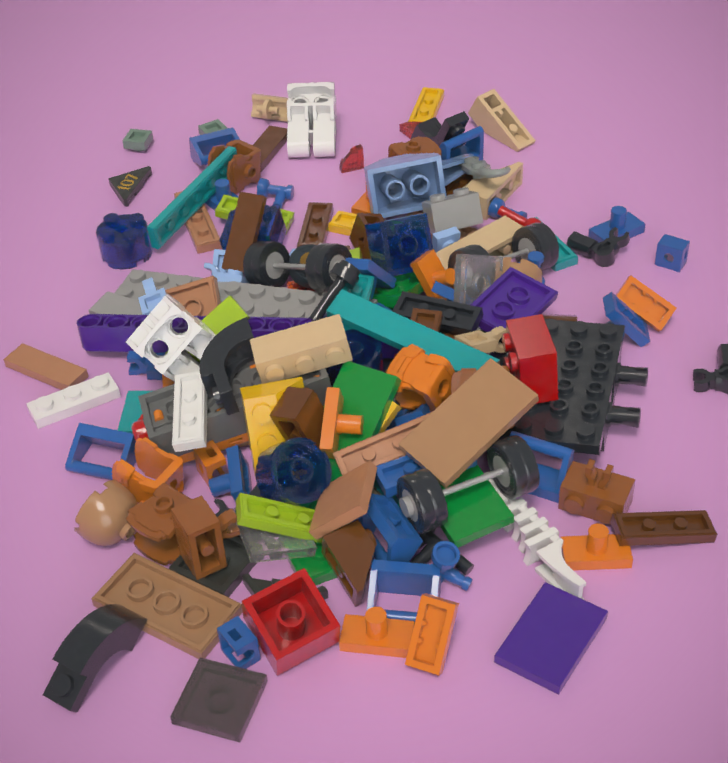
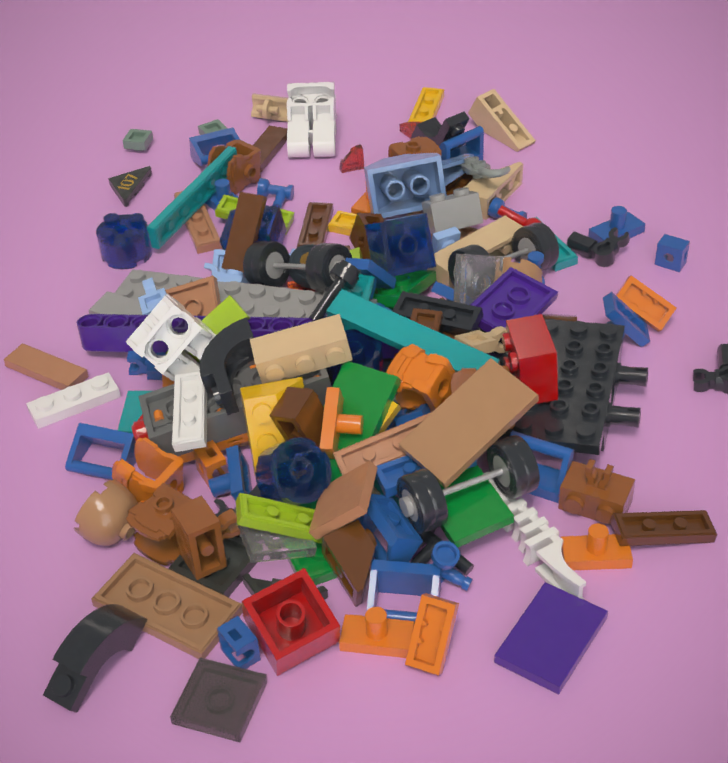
orange tile [410,249,458,300] -> none

